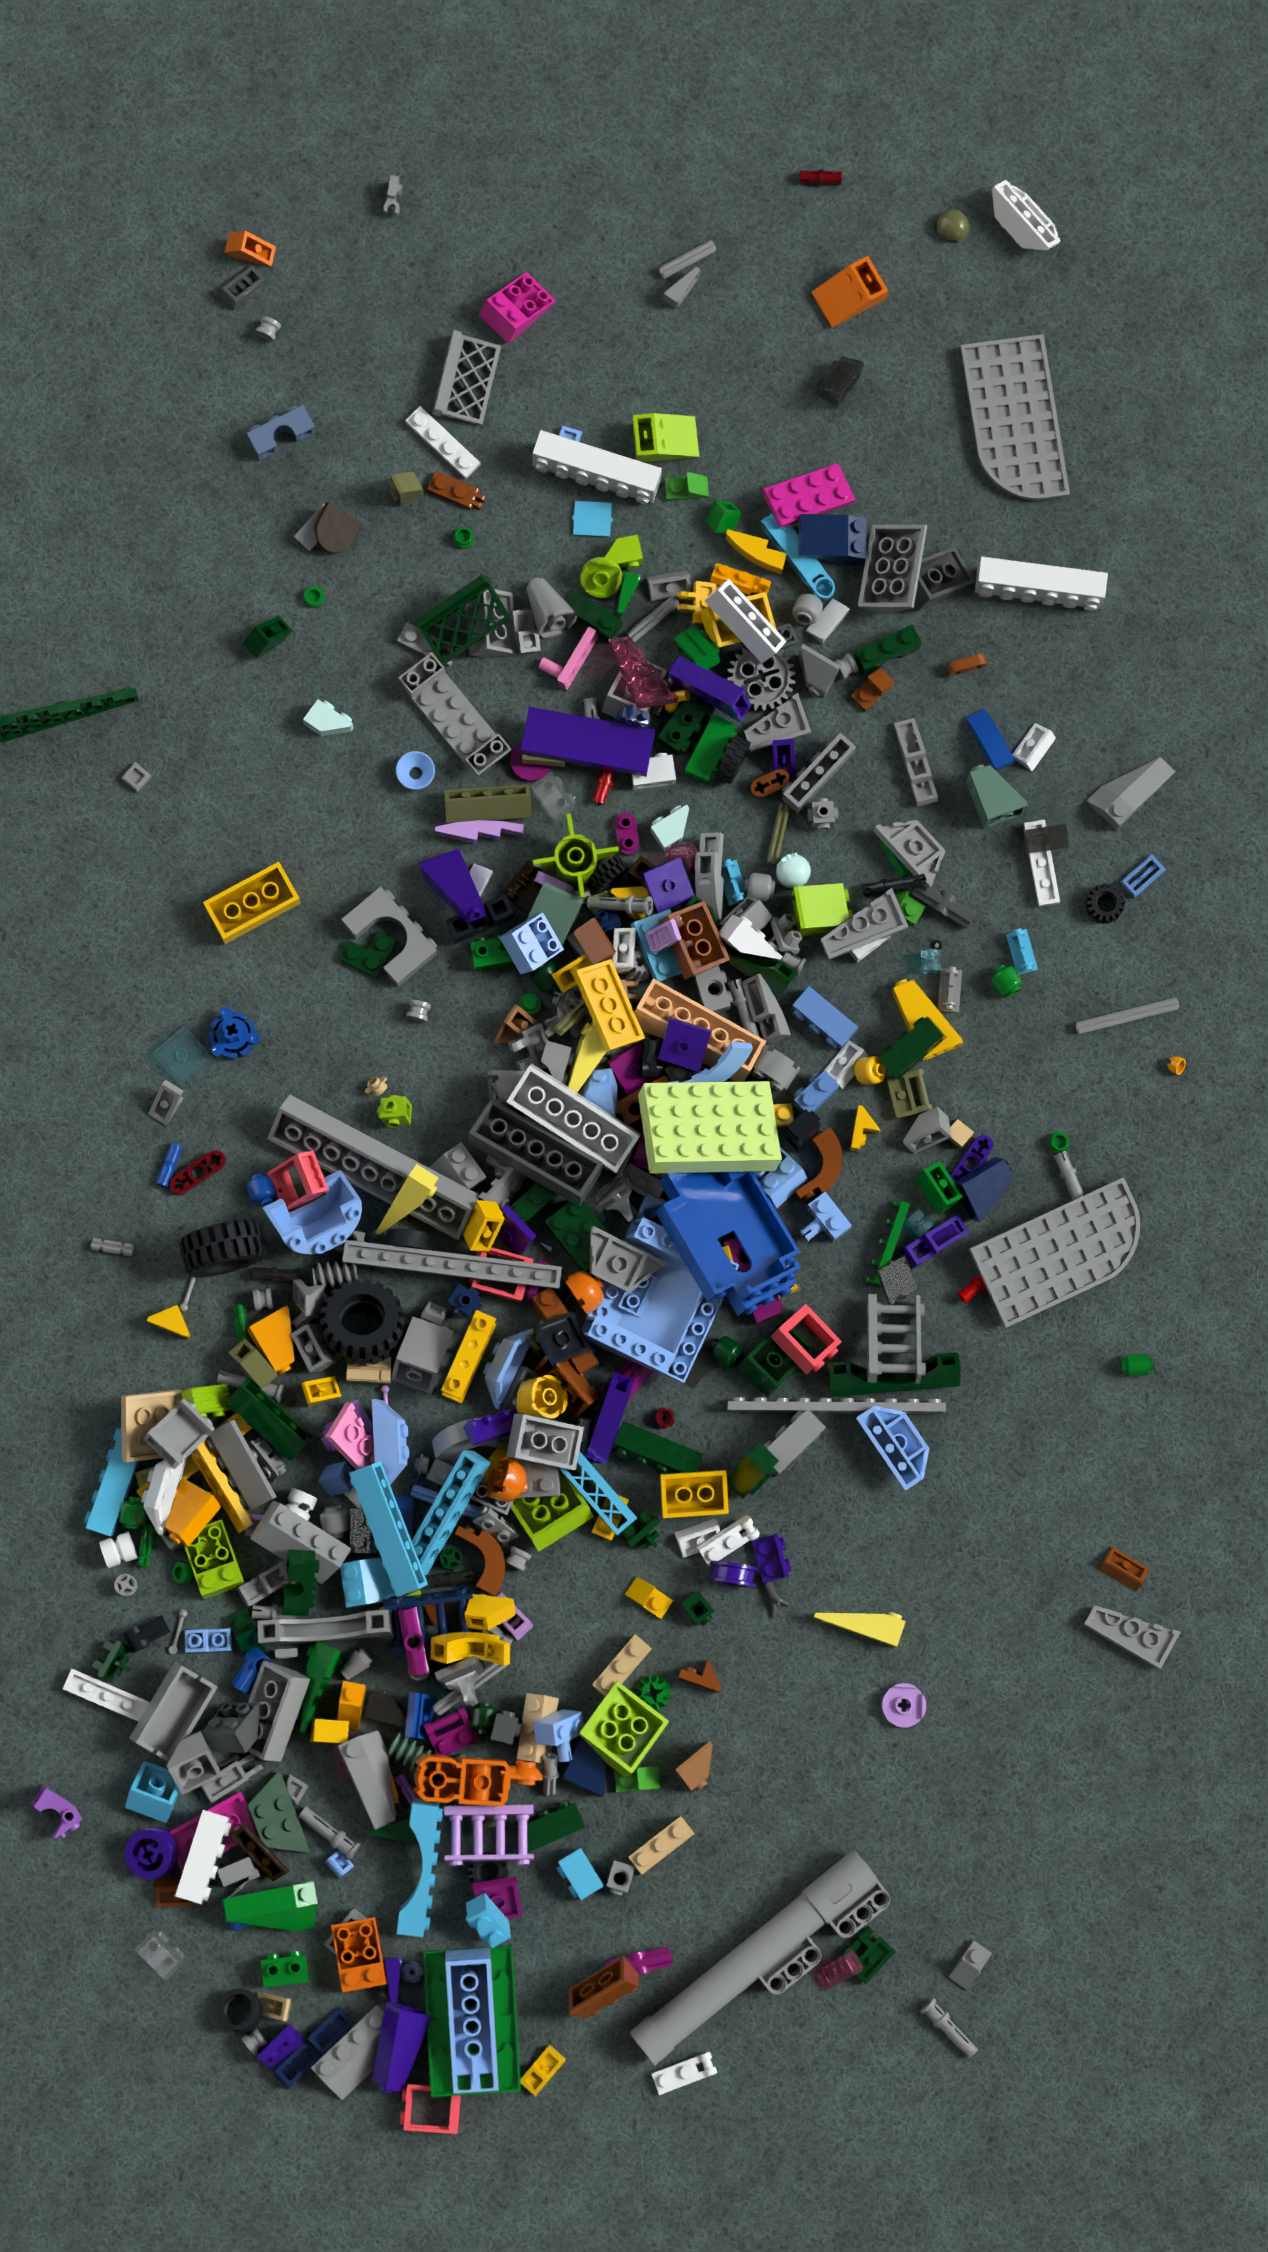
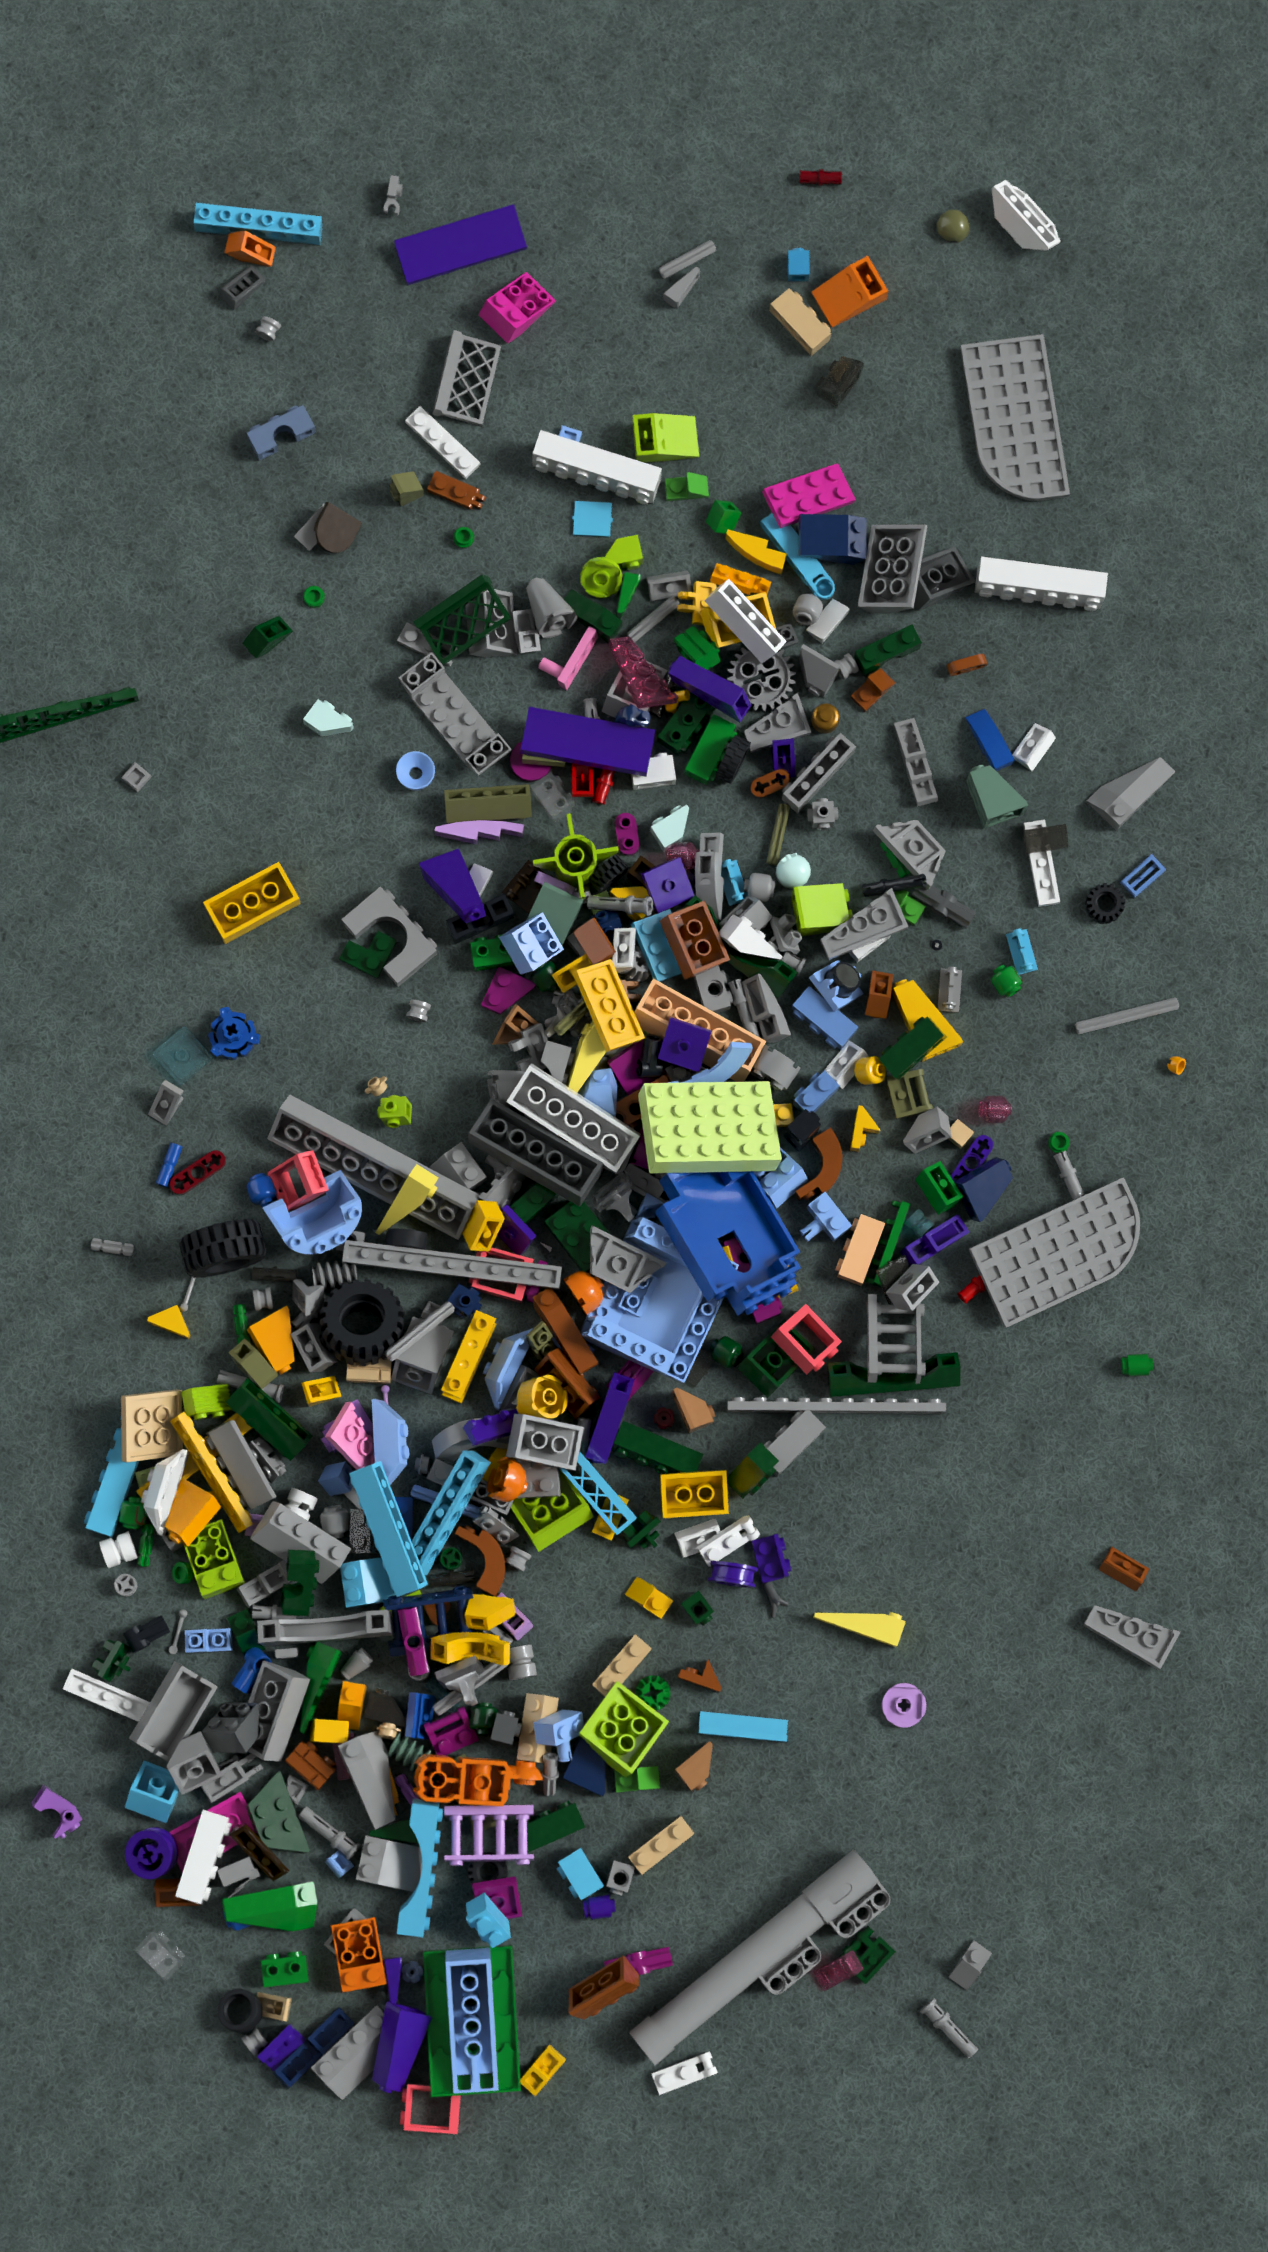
light grey panel [143,1398,215,1470] -> none
green plate [519,993,541,1015] -> none
black tile [533,1311,592,1367] -> none
lavender slope [645,919,681,953] -> none
light blue wedge [856,1406,929,1491] -> none
clear light blue wheel [919,949,942,974] -> none
none -> medium azure brick [194,203,322,245]
none -> dark orange brick [285,1741,336,1791]
none -> light grey slope [356,1836,422,1892]
none -> tan plate [376,1723,400,1740]
none -> light grey axle [385,1301,455,1361]
none -> dark purple arch [394,204,527,285]
none -> magenta wing [481,967,536,1015]
none -> light grey wheel [507,1645,537,1680]
none -> red slope [572,763,594,797]
none -> dark purple brick [583,1895,616,1920]
none -> medium nougat slope [672,1388,716,1433]
none -> medium azure fence [698,1711,788,1742]
none -> tan brick [769,288,831,356]
none -> dark azure brick [787,248,810,281]
none -> piece [809,960,864,1012]
none -> pearl gold head [811,703,840,734]
none -> light nougat brick [835,1214,885,1286]
none -> dark orange slope [865,970,893,1019]
none -> light grey brick [886,1264,939,1311]
none -> clear pink head [978,1096,1012,1123]

